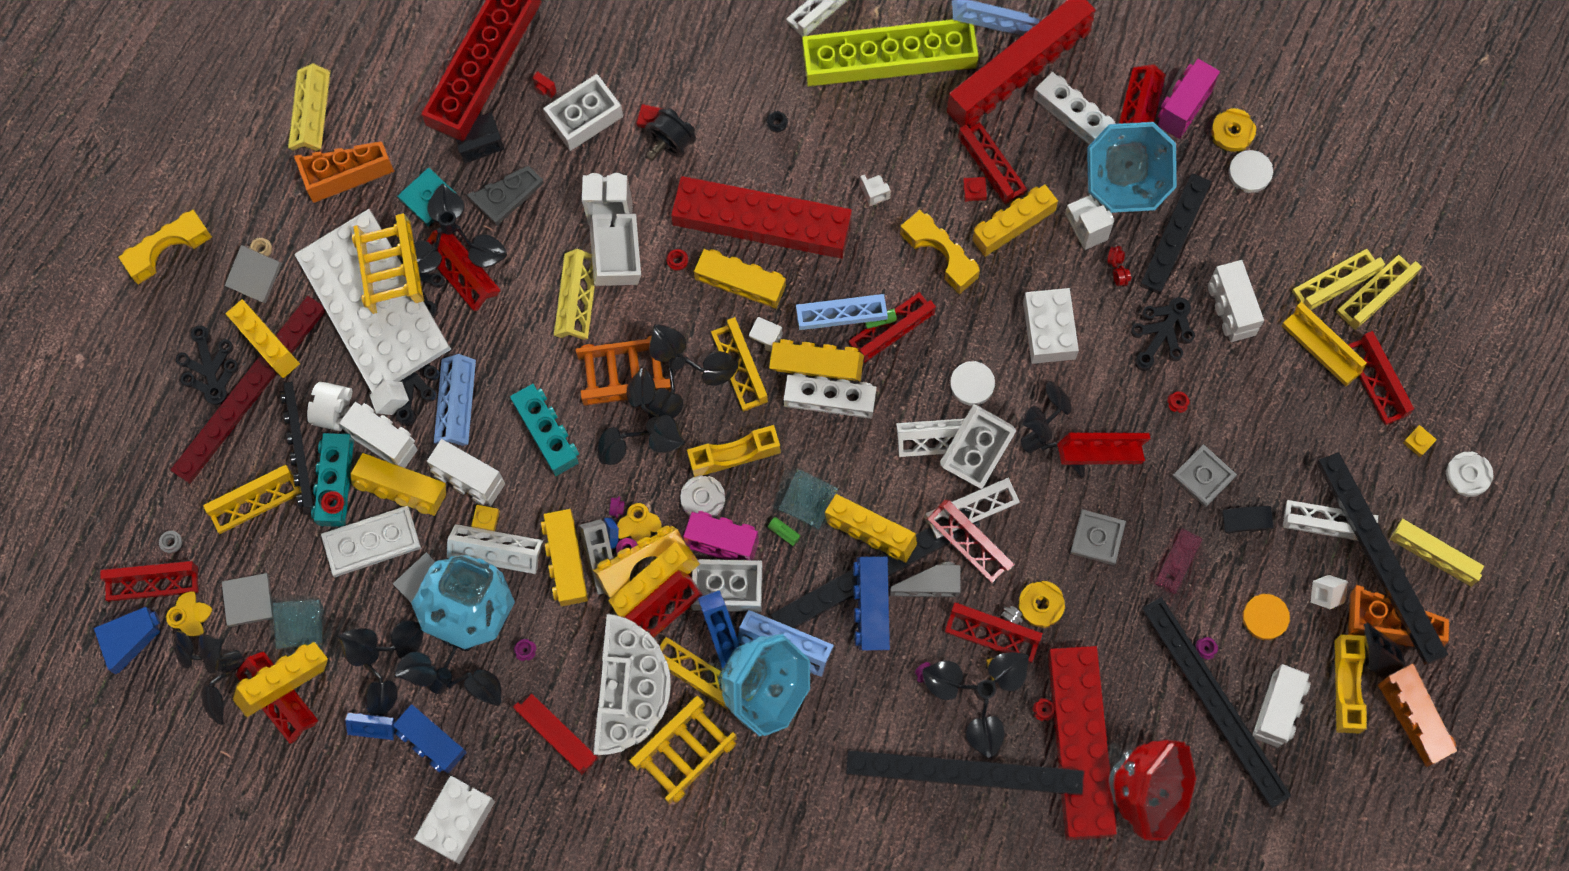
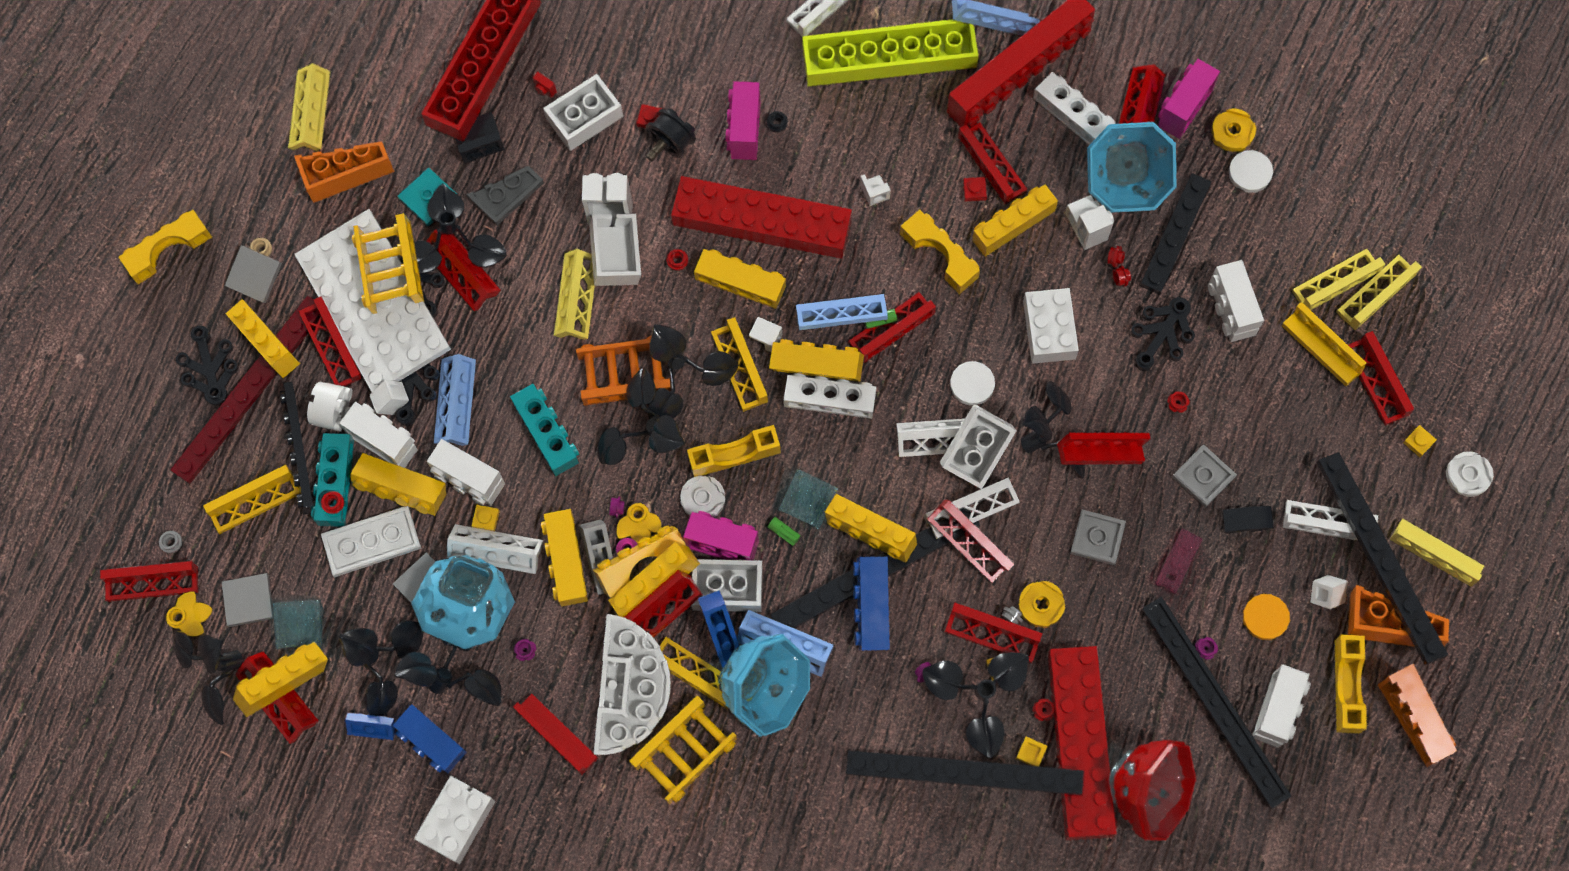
blue slope [94,607,160,674] -> none
blue tile [604,518,619,549] -> none
light grey slope [890,562,960,597] -> none
black slope [1363,623,1406,677] -> none
none -> red fence [298,296,361,387]
none -> dark pink brick [726,81,761,160]
none -> yellow plate [1016,736,1047,767]

